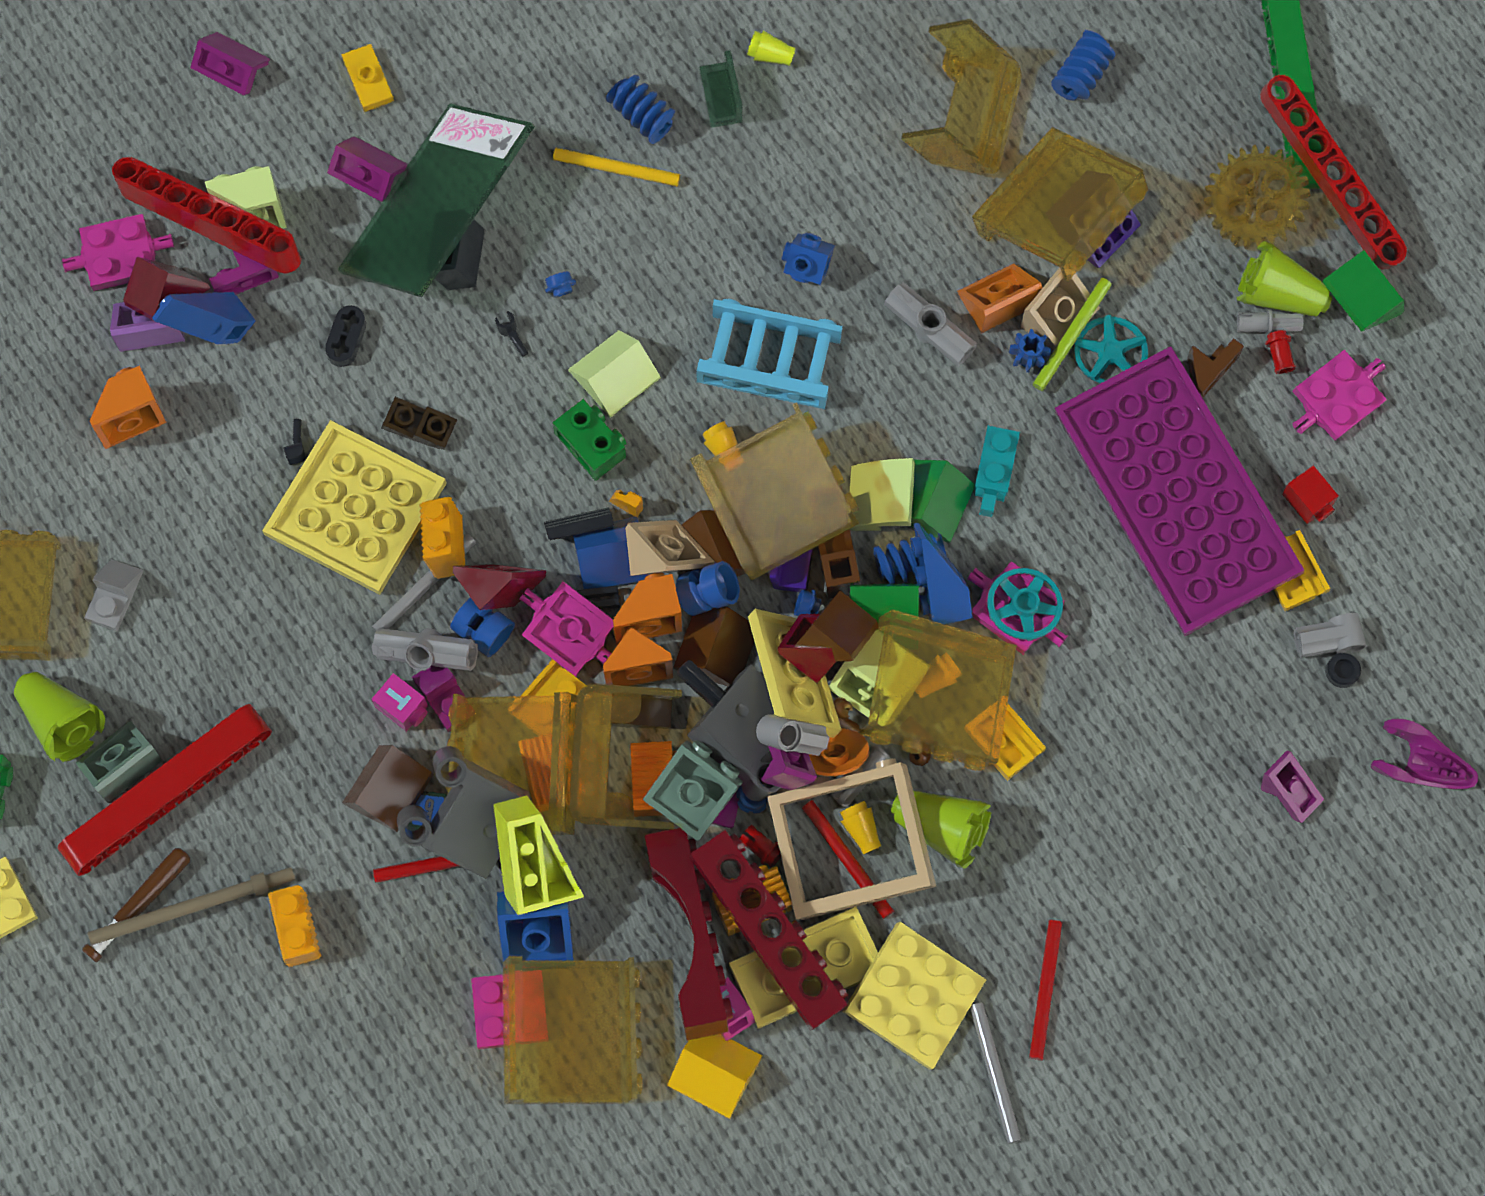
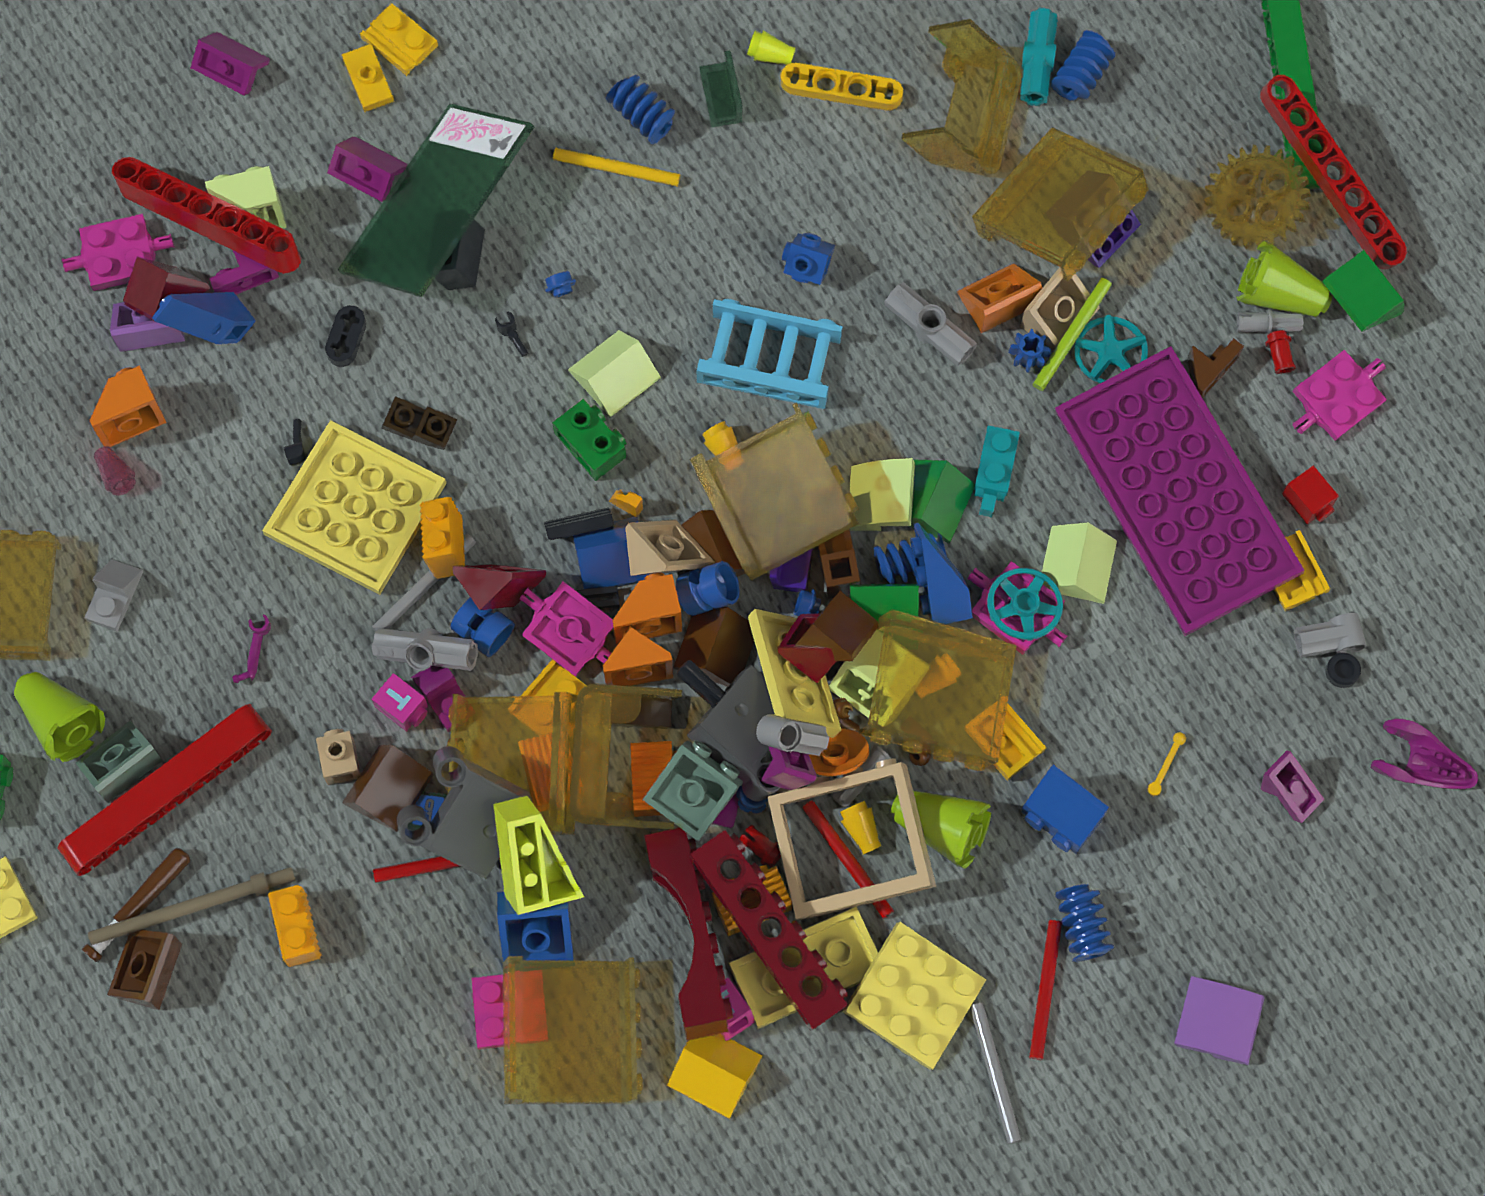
none -> clear pink cone [93,446,136,496]
none -> reddish brown slope [107,930,182,1011]
none -> magenta piece [232,614,271,683]
none -> tan brick [316,729,361,785]
none -> yellow plate [360,3,438,76]
none -> yellow beam [781,63,903,110]
none -> teal piece [1020,8,1058,106]
none -> blue slope [1021,765,1109,854]
none -> yellowish green slope [1042,522,1117,604]
none -> blue piece [1055,884,1114,962]
none -> yellow hinge [1147,732,1186,796]
none -> medium lavender slope [1174,976,1264,1065]

